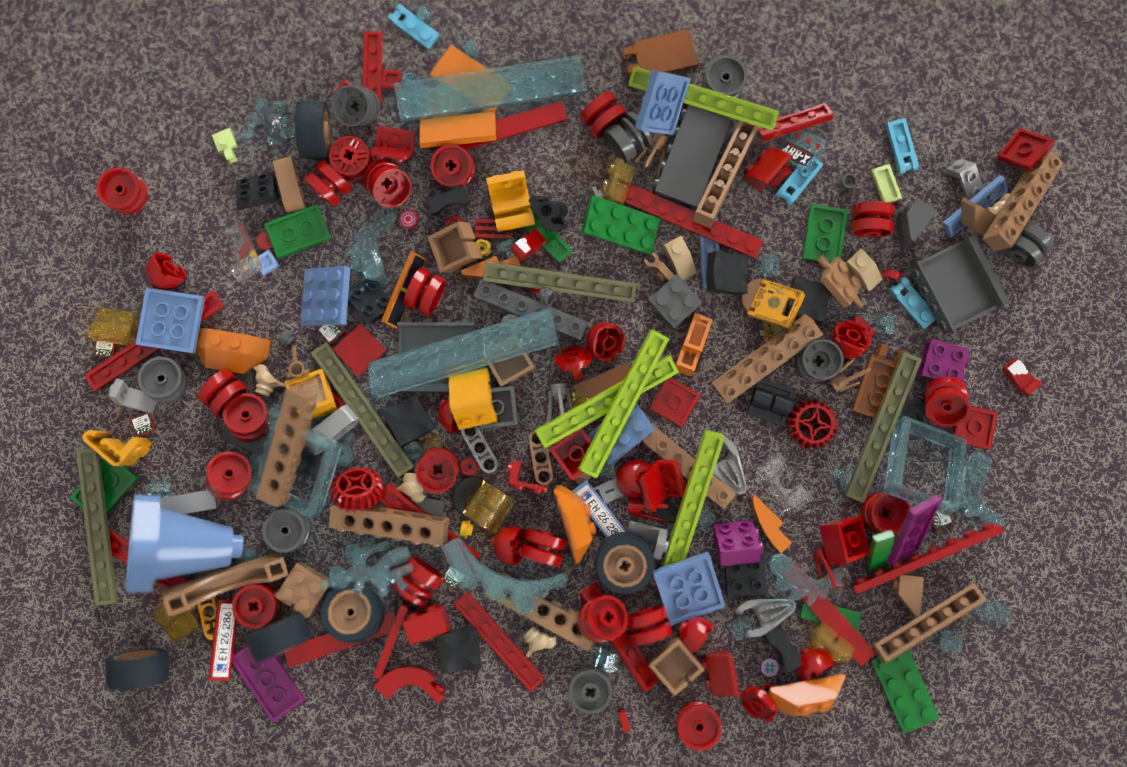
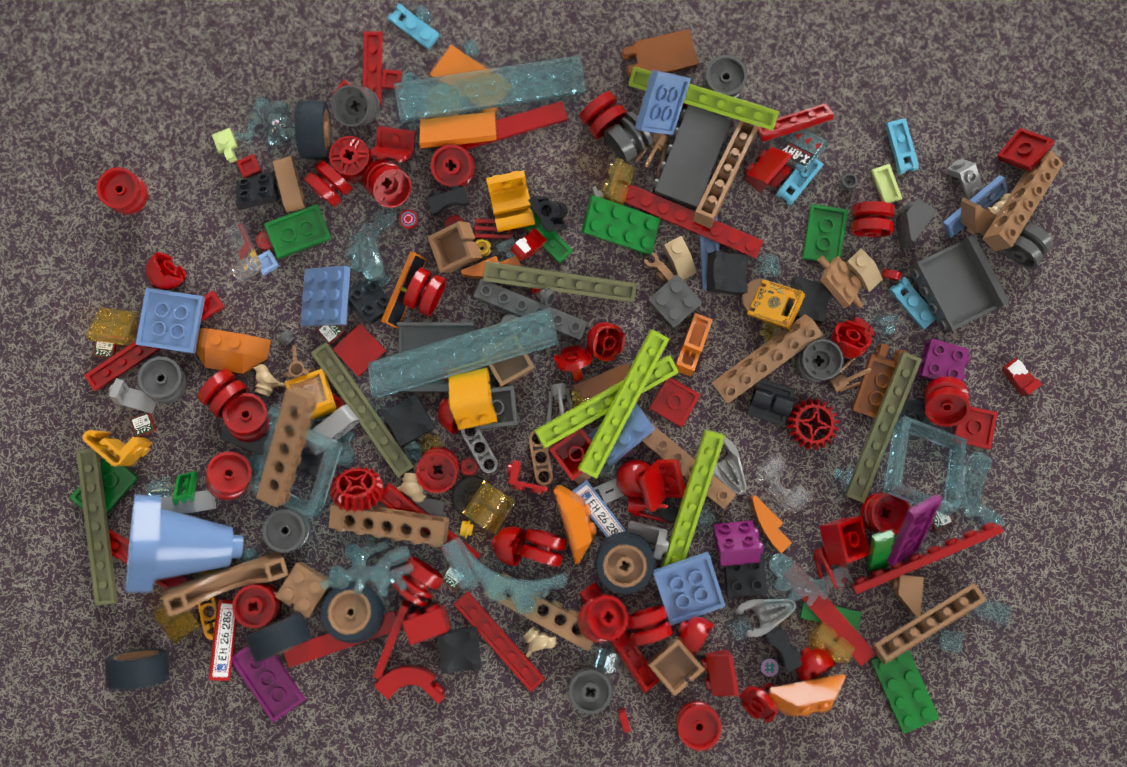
none -> green tile [172,471,198,505]
none -> red tile [236,154,262,178]

